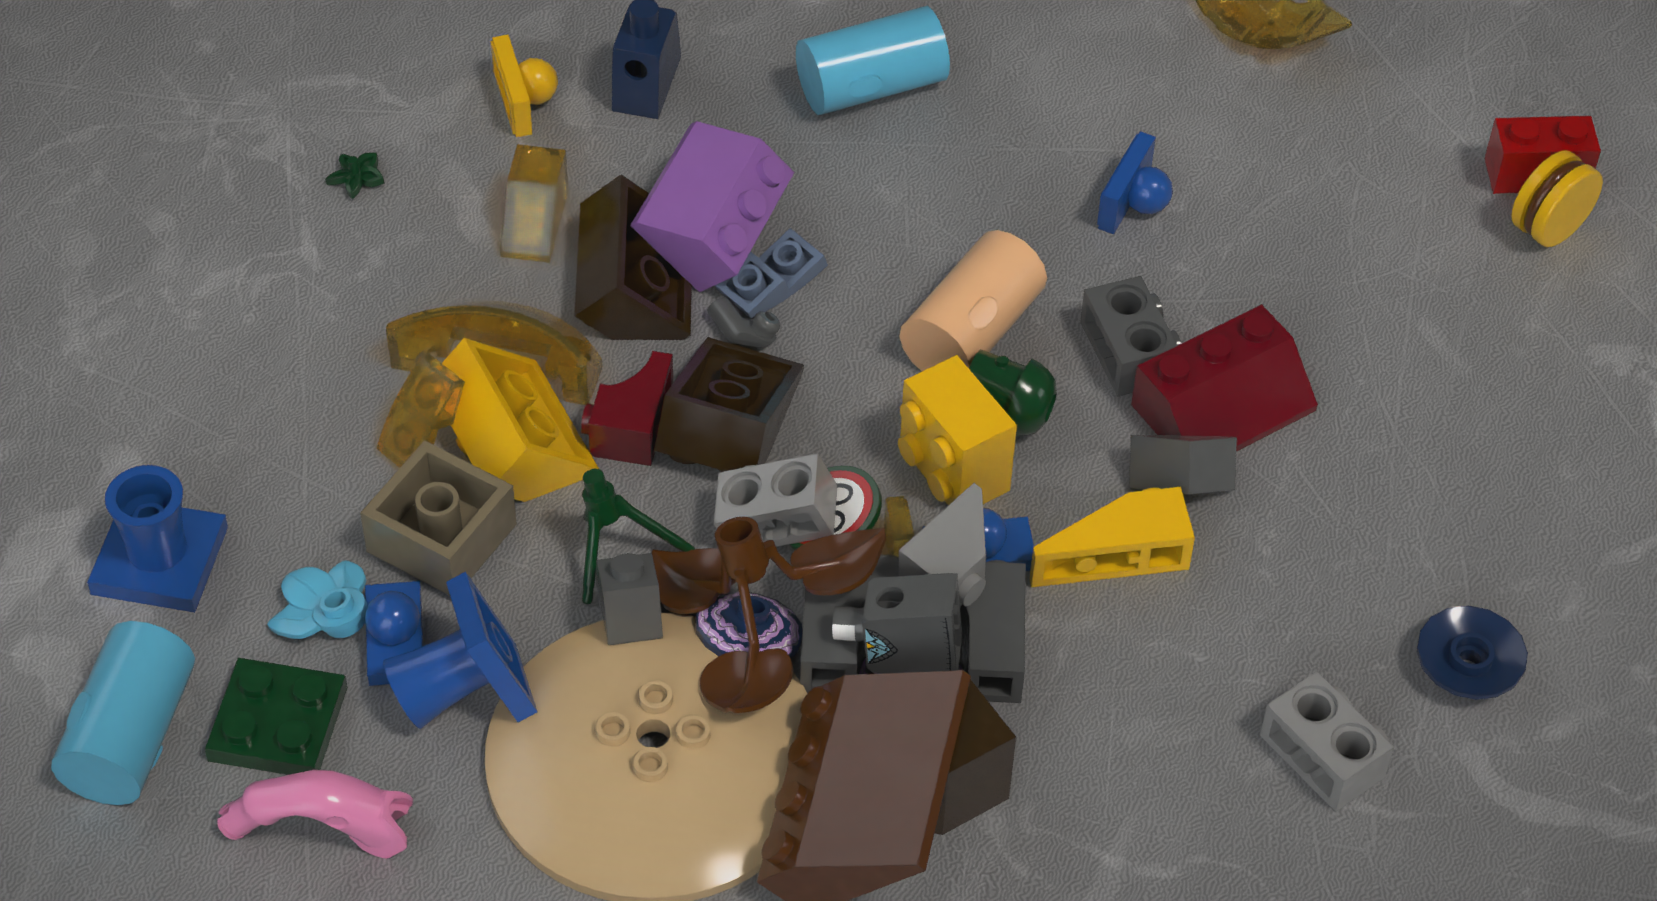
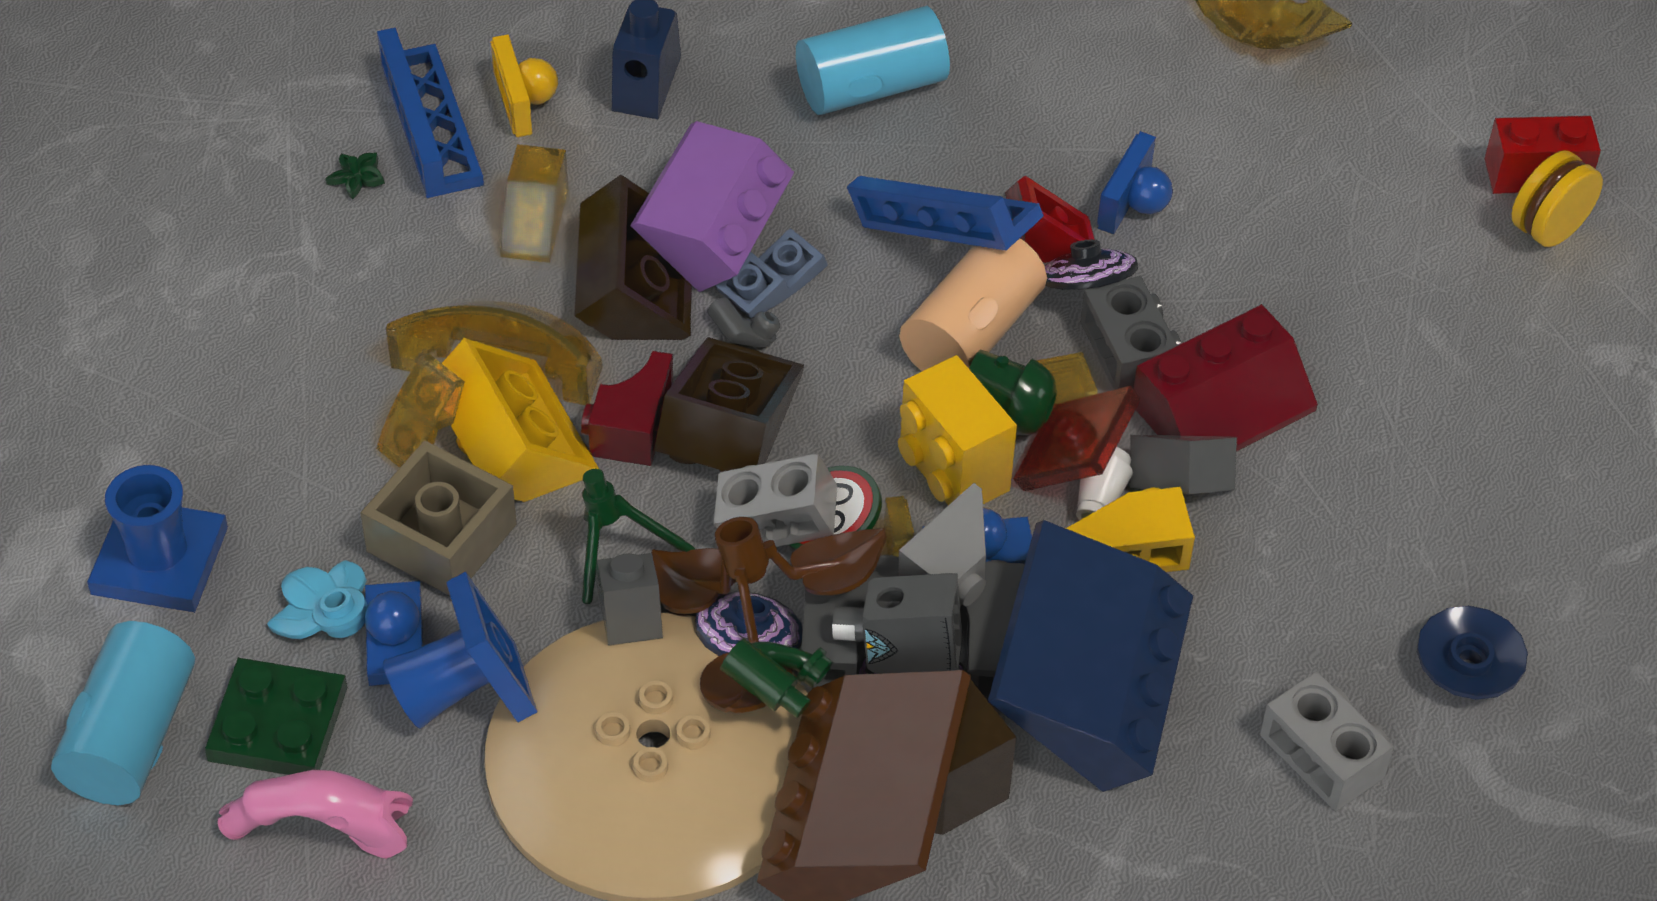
none -> blue fence [377,27,484,198]
none -> dark green plant [720,638,833,718]
none -> blue fence [847,176,1044,251]
none -> dark blue slope [988,520,1193,792]
none -> red slope [1005,175,1095,263]
none -> clear red plate [1013,386,1140,491]
none -> clear yellow tile [1036,352,1097,410]
none -> black dish [1045,240,1138,290]
none -> white cone [1076,444,1133,520]

